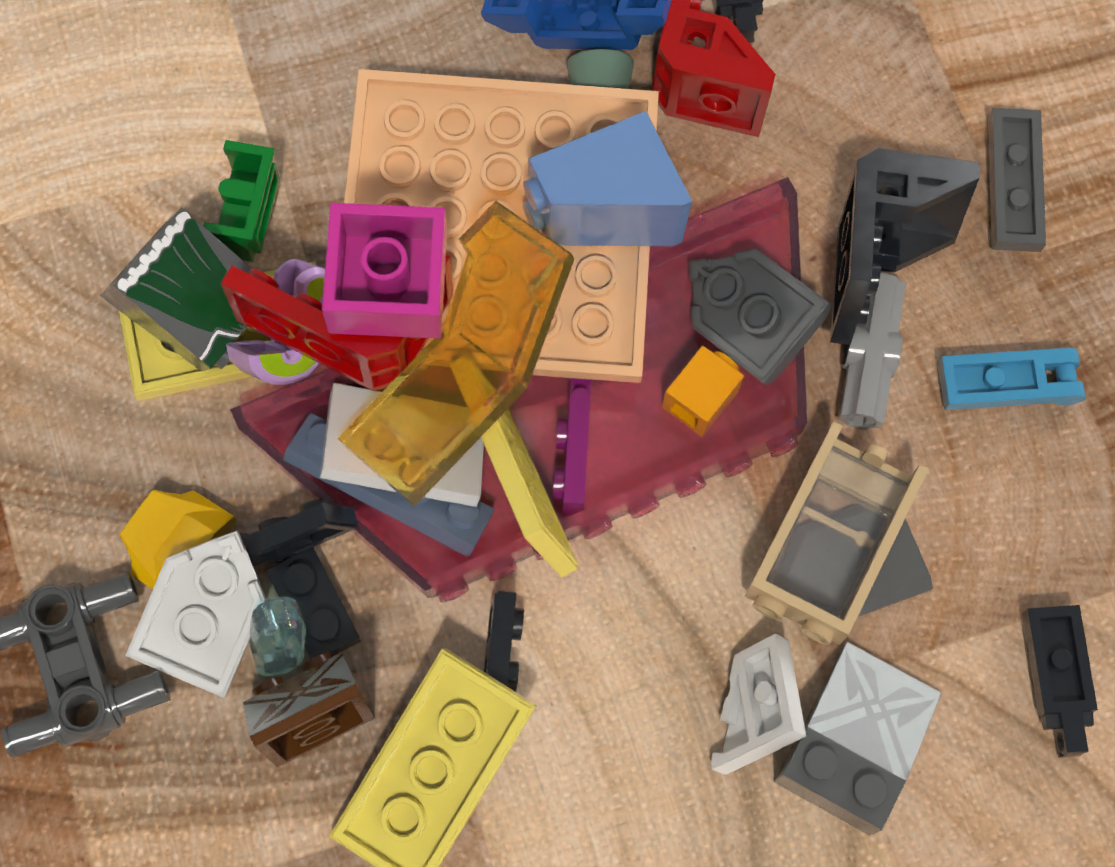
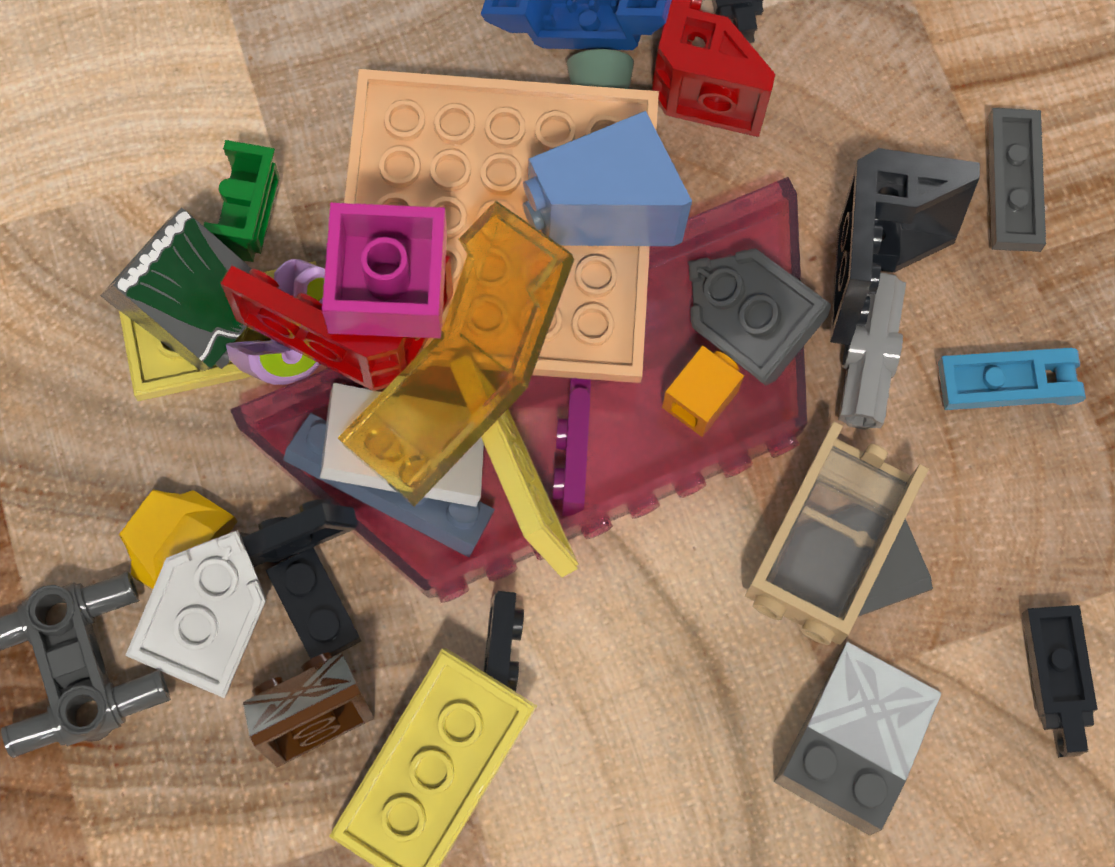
clear light blue beam [250,597,306,676] -> none
white wing [711,634,806,775] -> none

